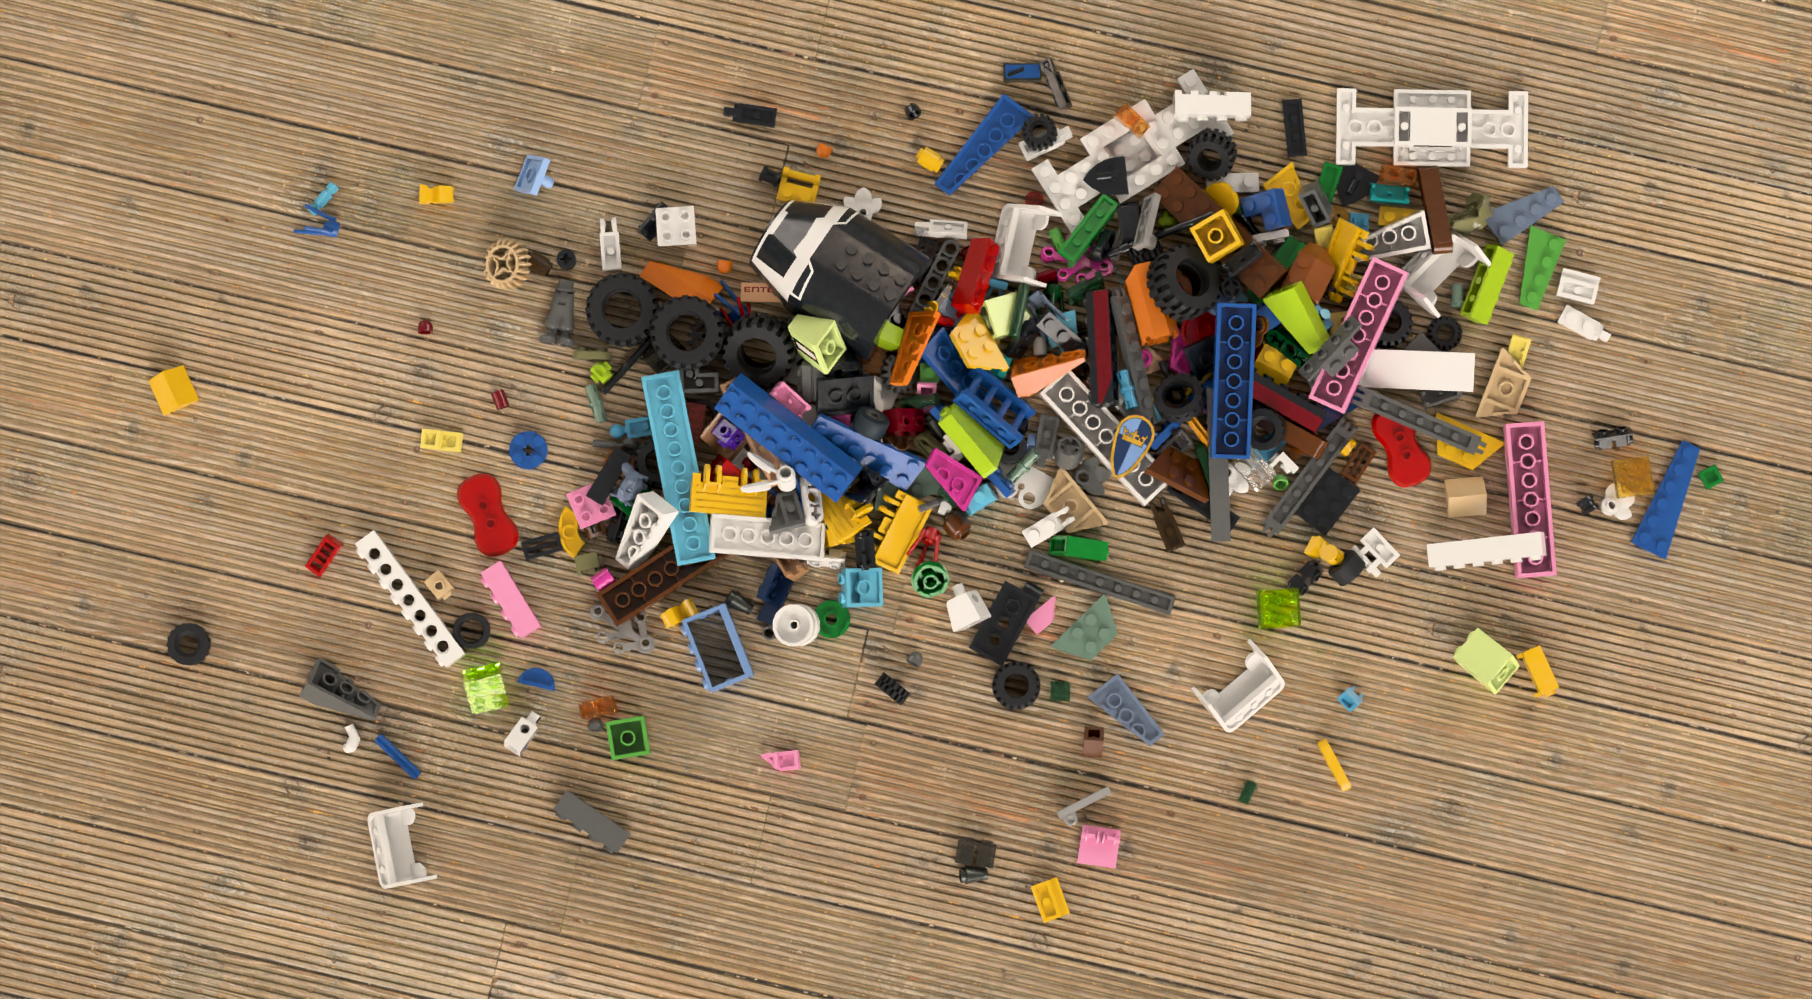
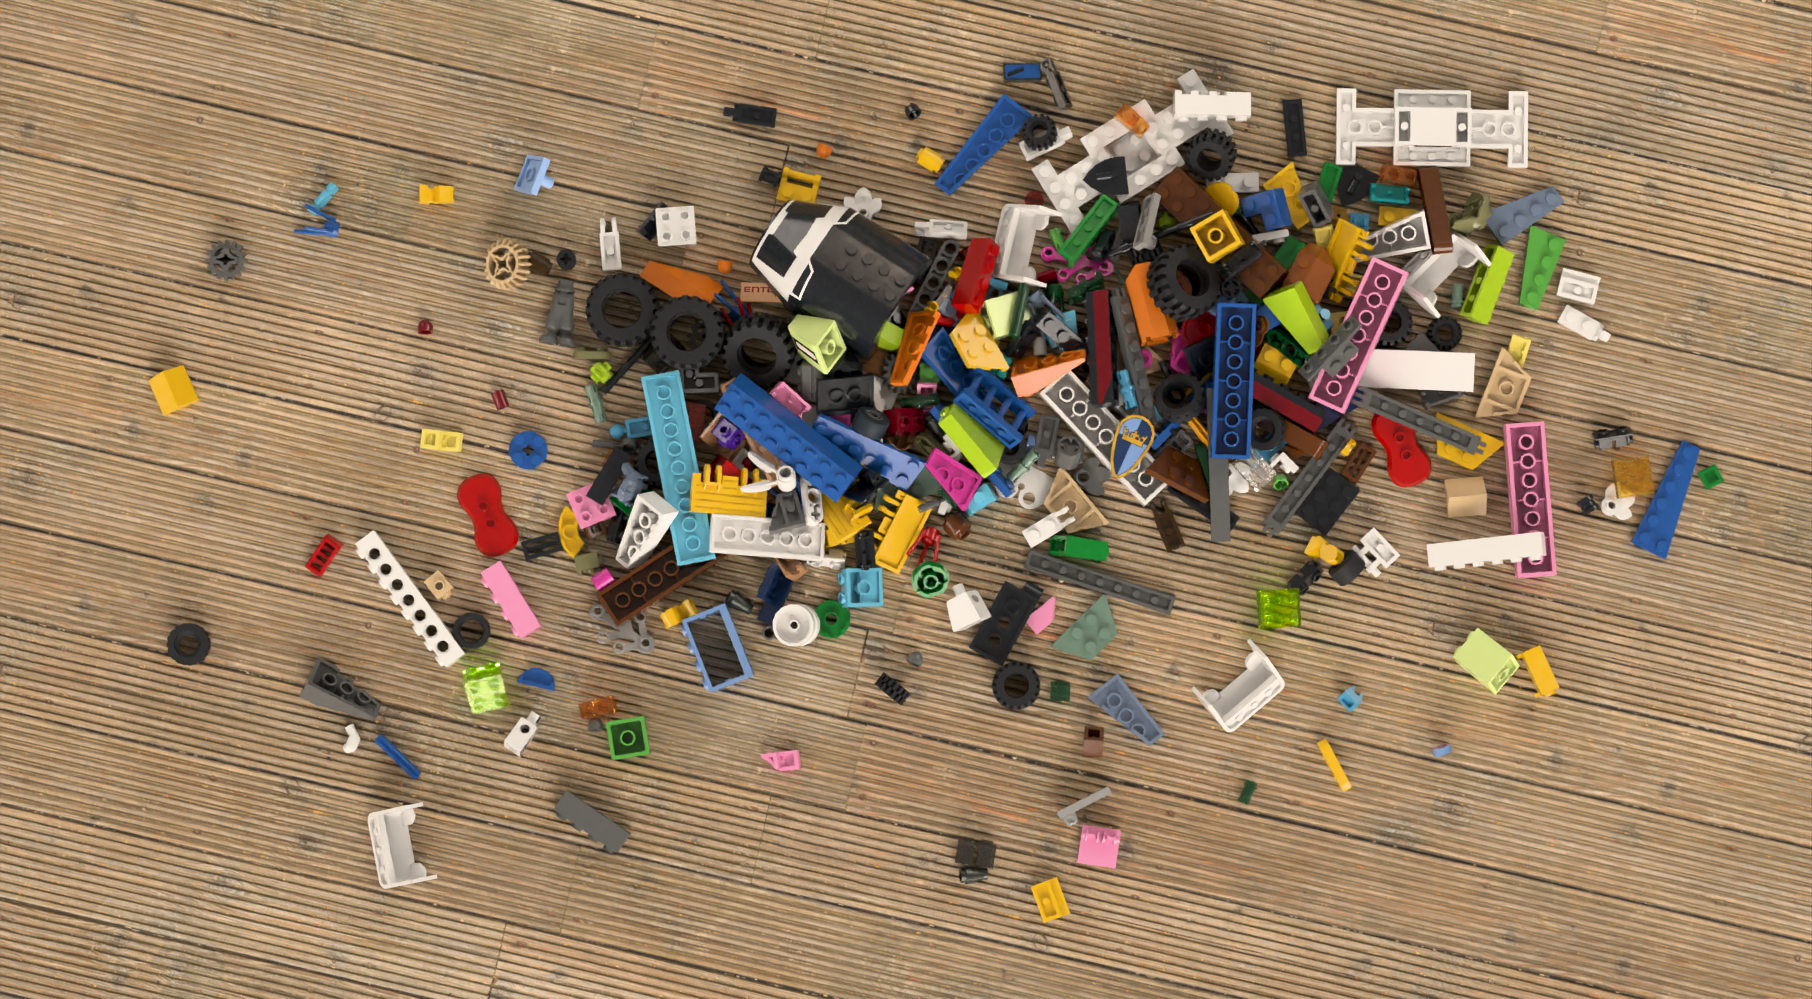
none -> dark grey gear [205,240,248,282]
none -> medium blue tile [1432,744,1452,757]

